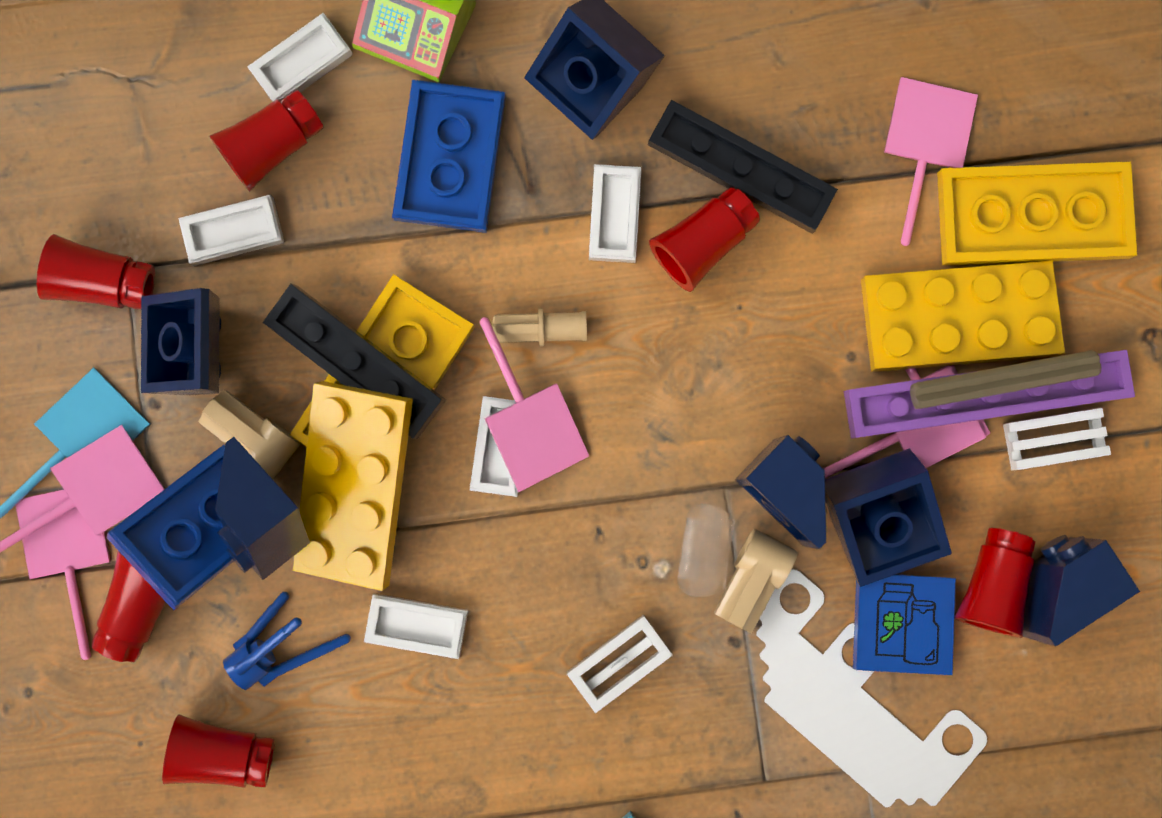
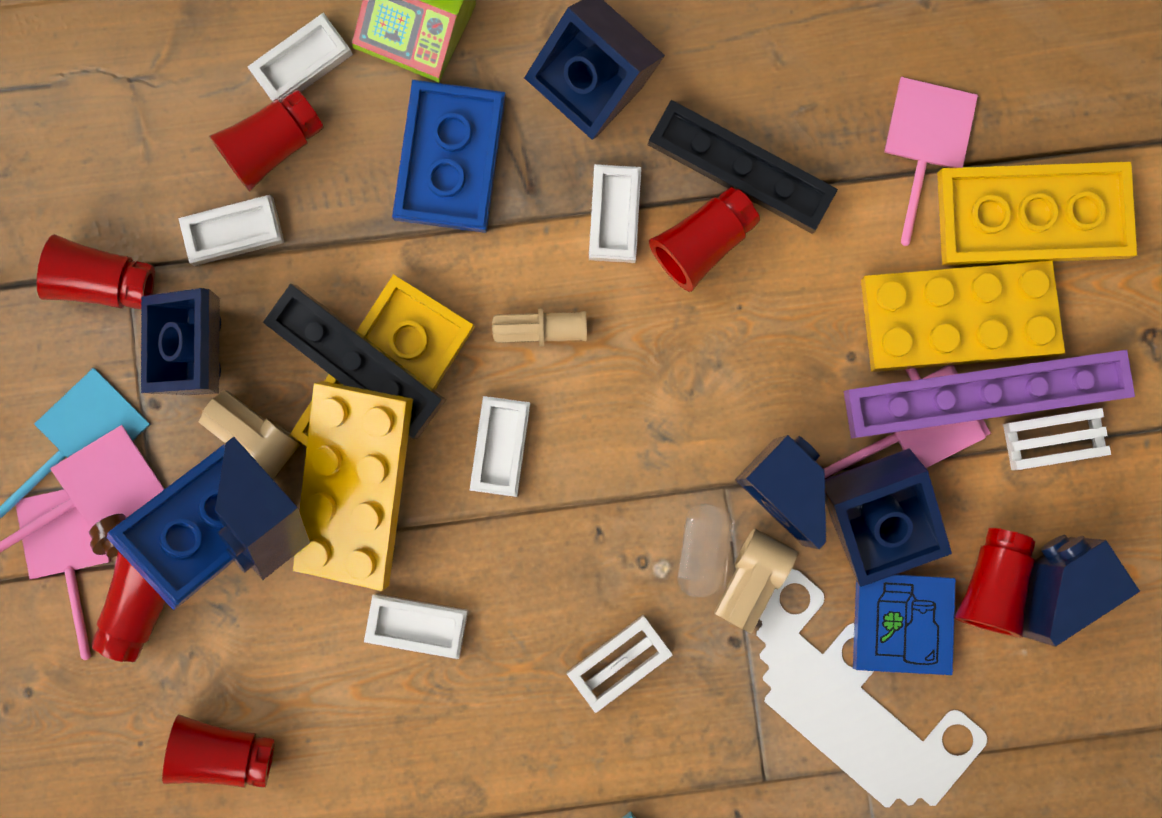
blue plant [223,592,351,690] -> none
bright pink piece [480,317,589,492] -> none
dark tan axle [910,350,1102,409] -> none
none -> reddish brown plate [89,514,126,557]

